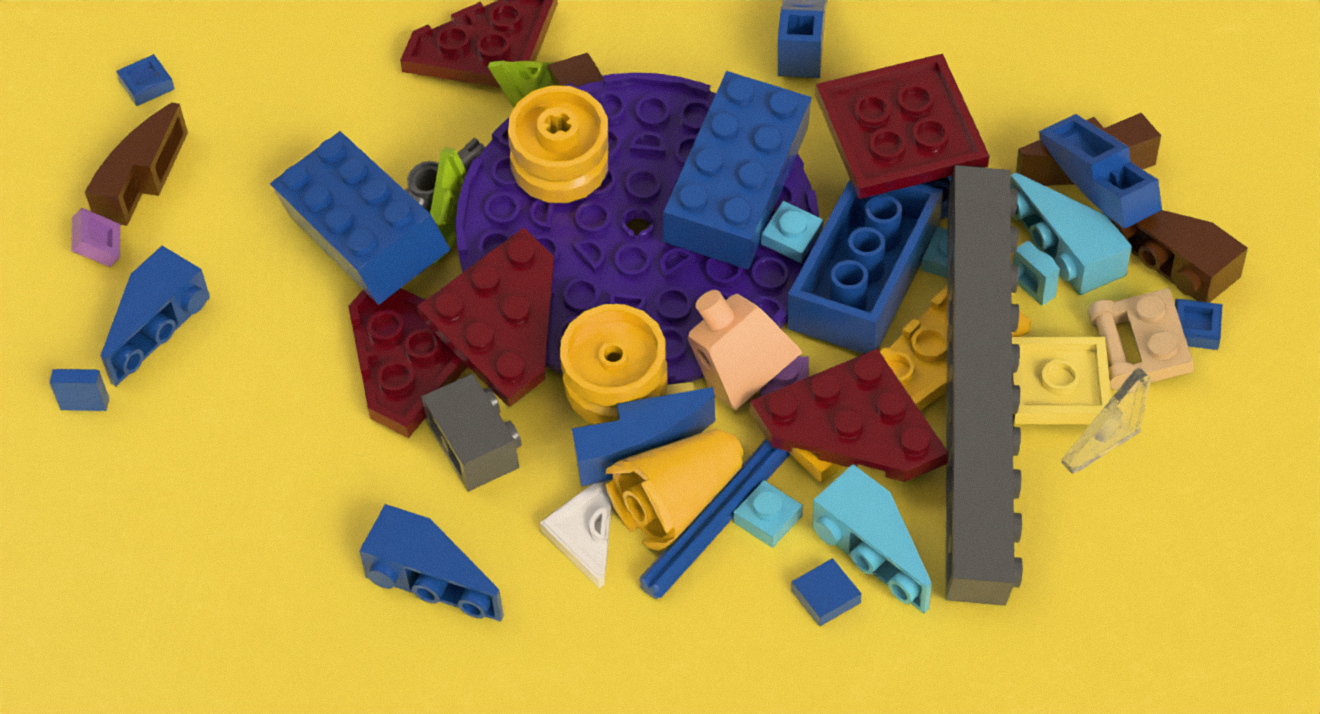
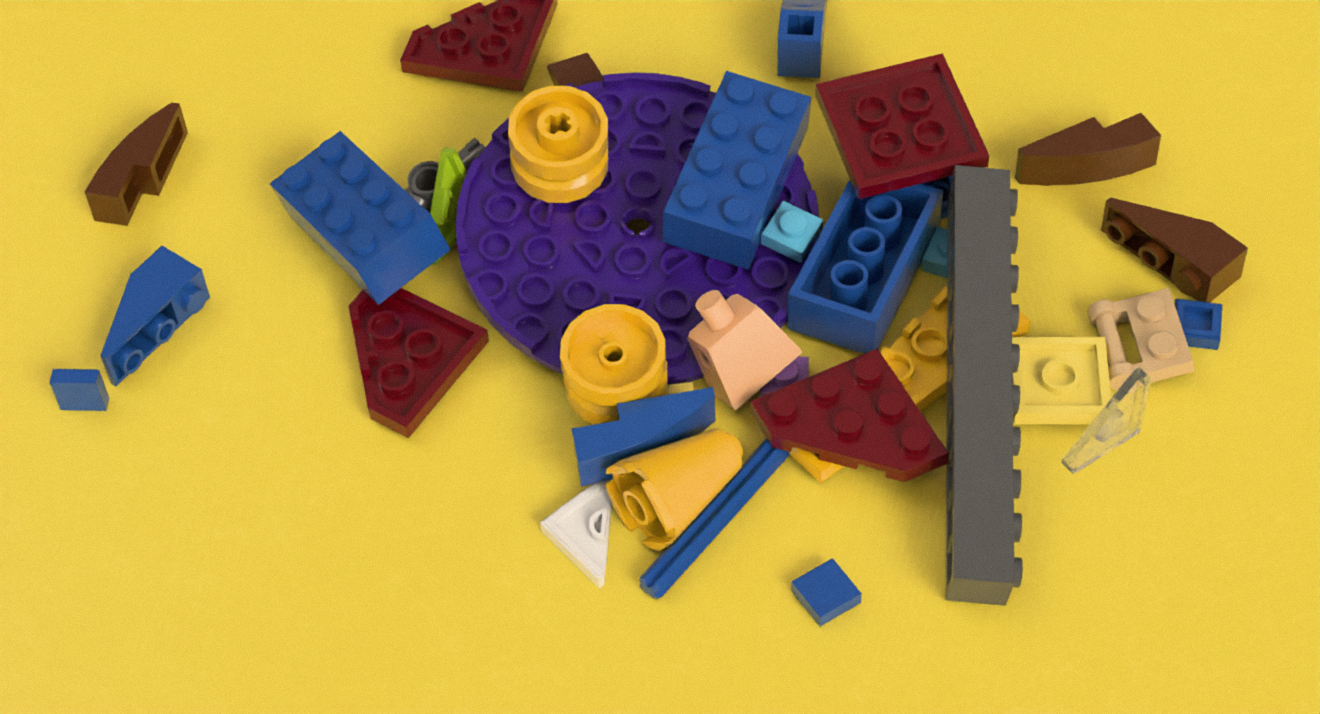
medium lavender plate [71,208,120,267] -> none
blue tile [116,54,175,106] -> none
blue slope [359,504,504,622] -> none
dark red plate [417,227,554,407] -> none
dark grey brick [421,373,522,492] -> none
lime tile [488,61,555,108] -> none
medium azure plate [734,480,803,548] -> none
medium azure slope [813,464,932,613] -> none
medium azure slope [1010,172,1132,296] -> none
medium azure plate [1013,240,1060,306] -> none
blue slope [1039,114,1162,229] -> none

